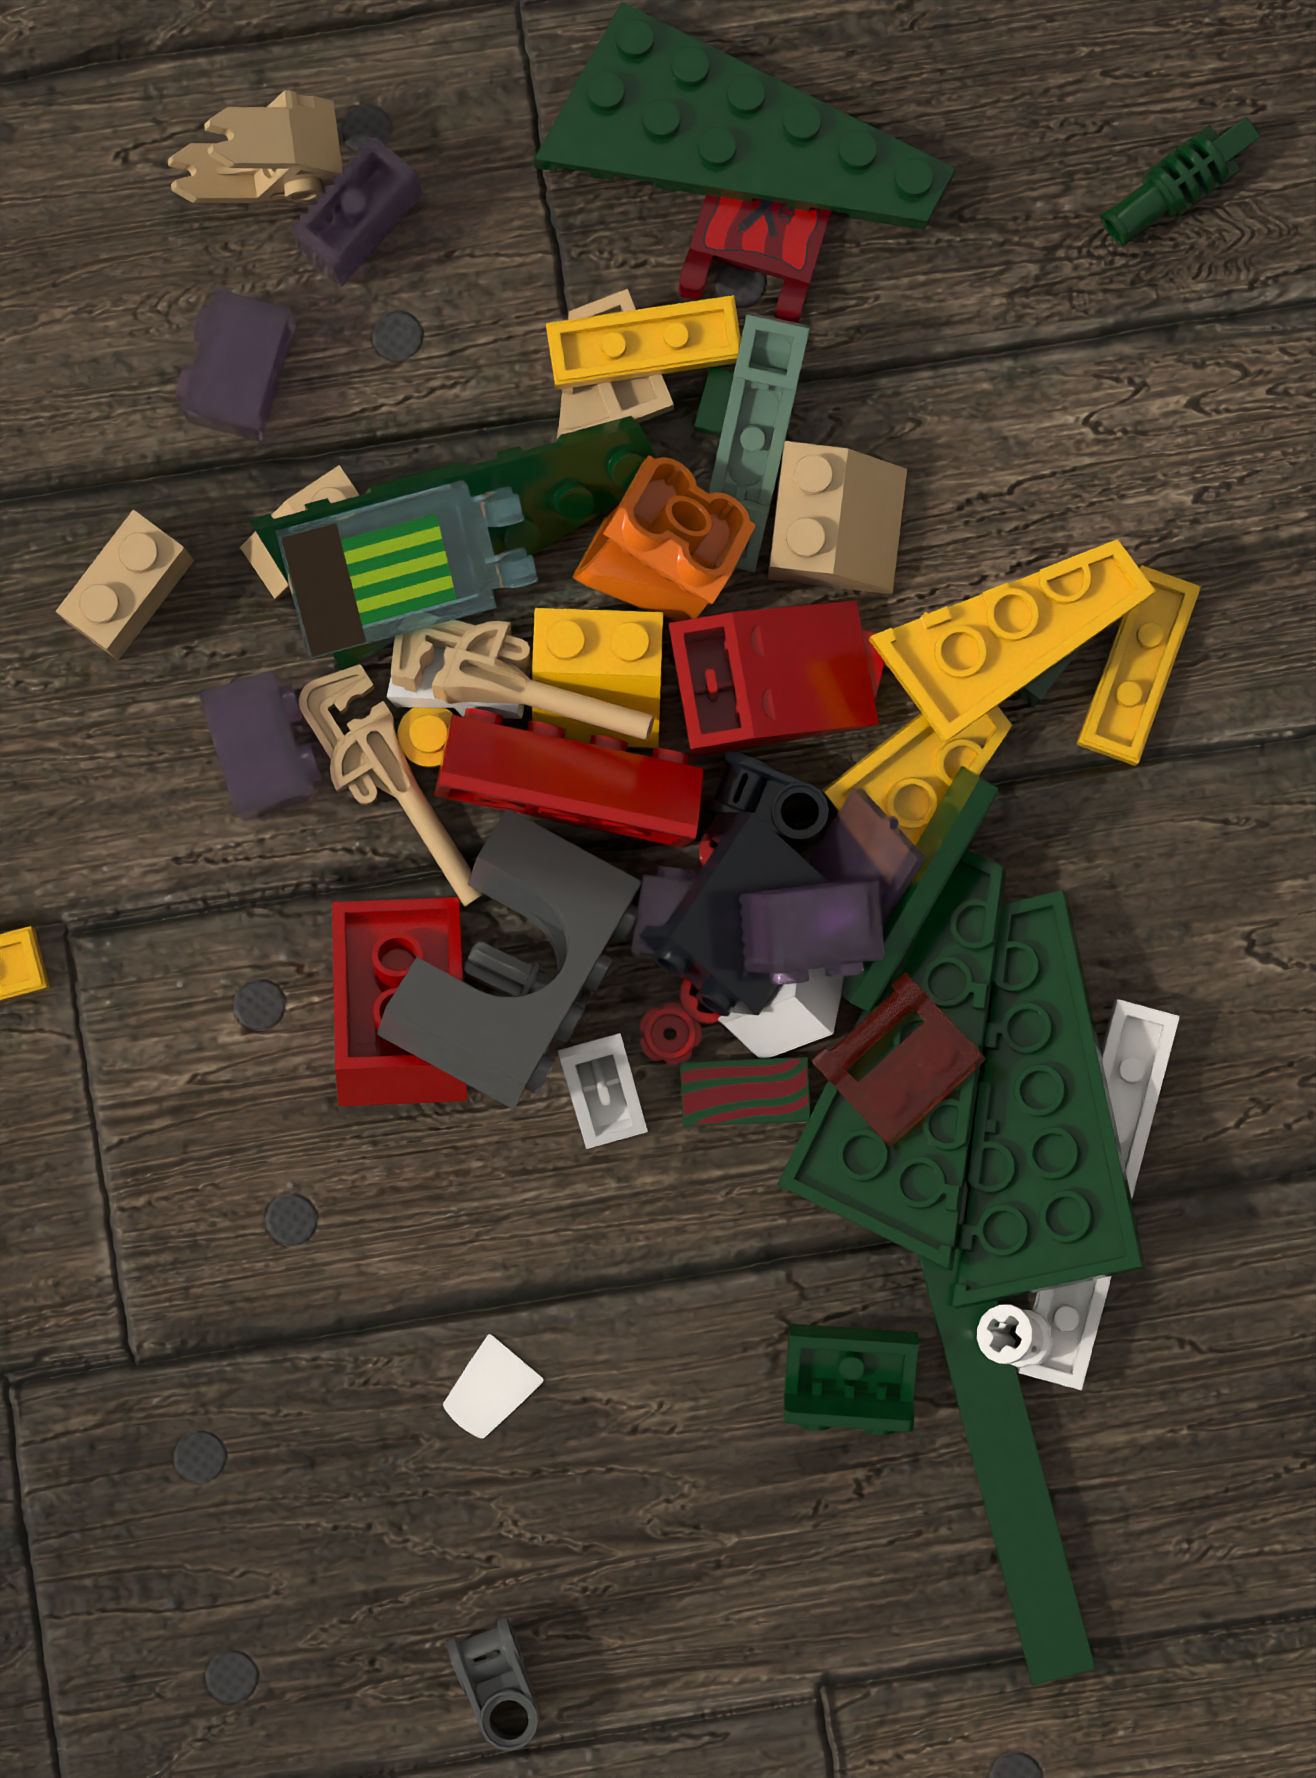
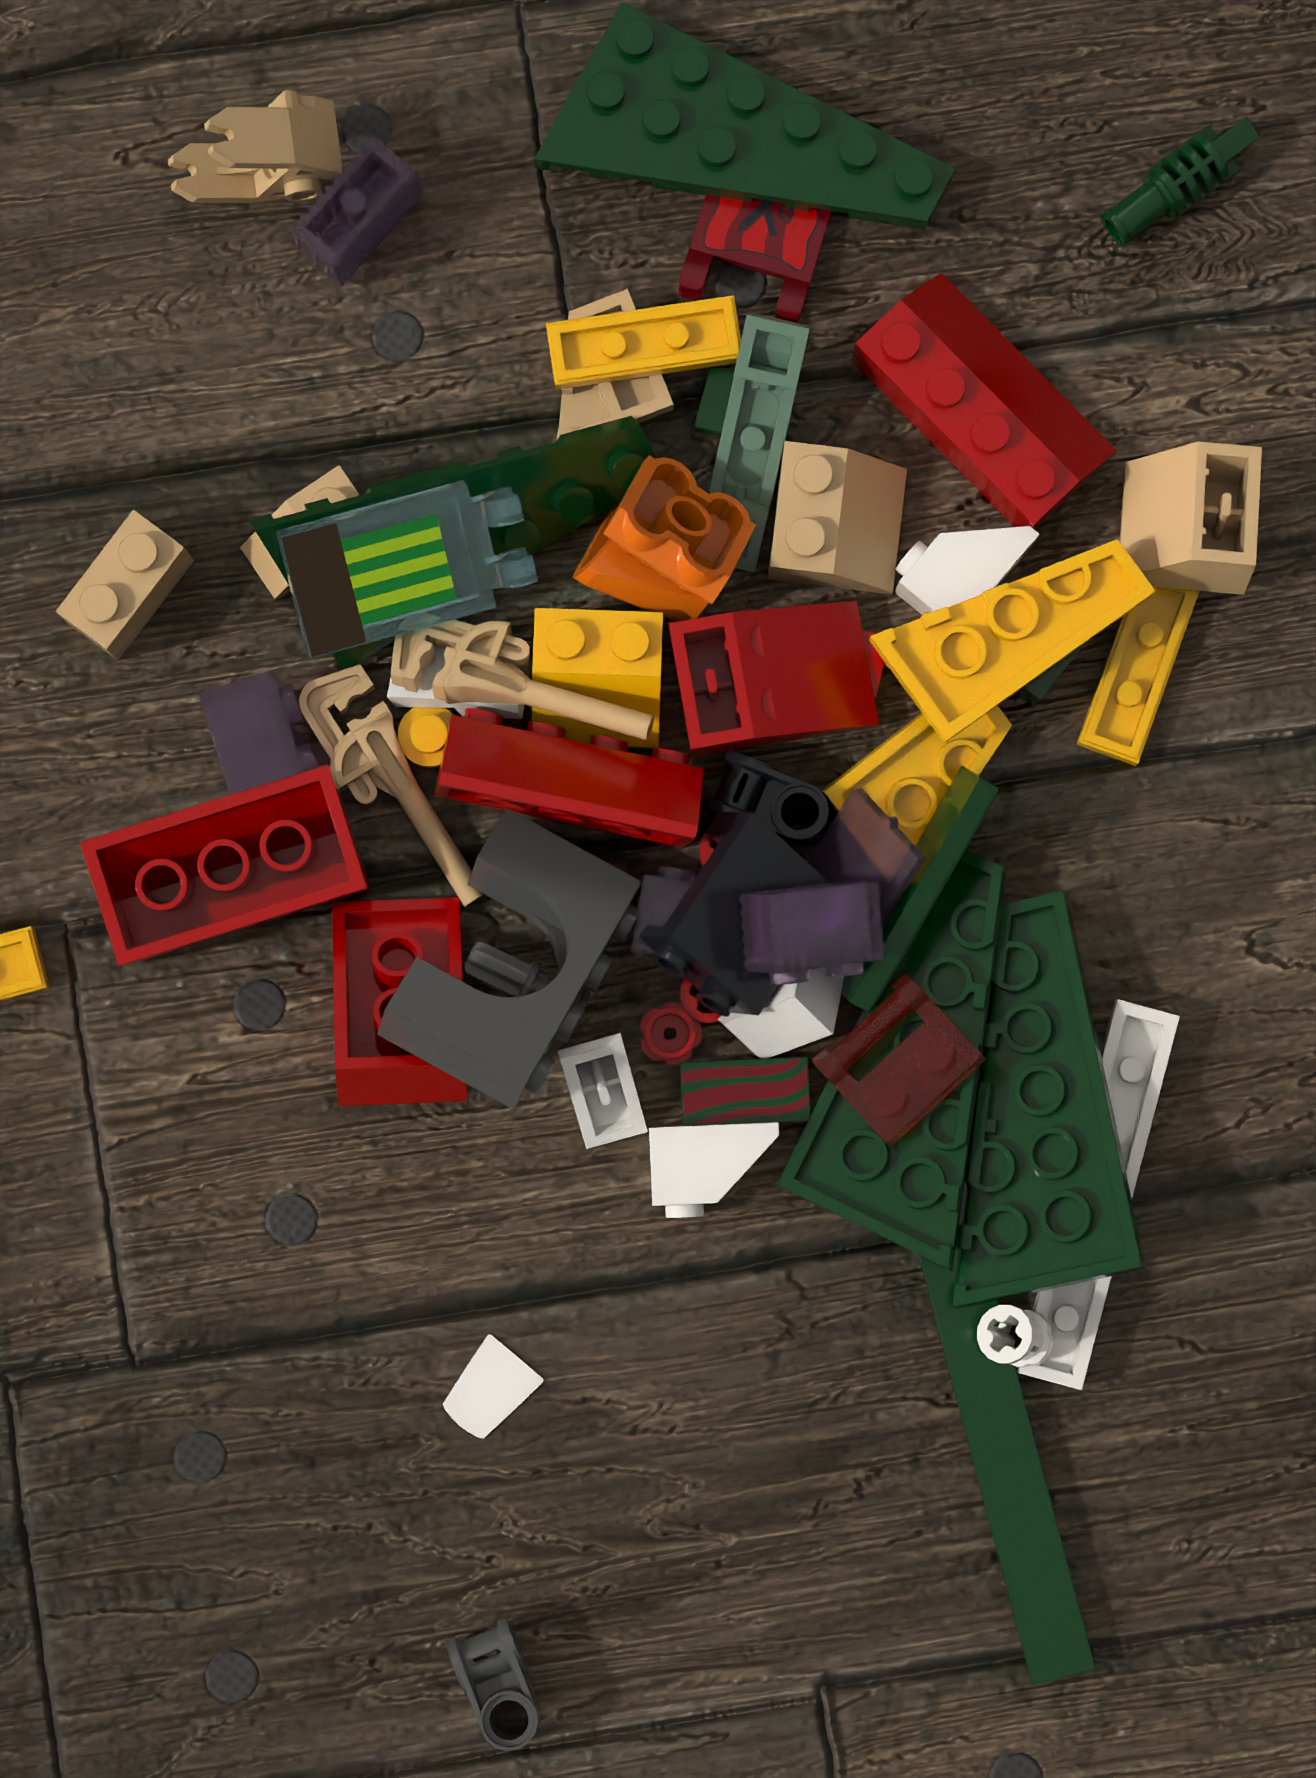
clear purple brick [176,288,296,442] -> none
dark green bracket [783,1323,919,1435] -> none
none -> red slope [79,764,371,966]
none -> white slope [649,1122,779,1218]
none -> red slope [851,273,1117,530]
none -> white slope [895,526,1039,615]
none -> tan slope [1120,441,1262,595]

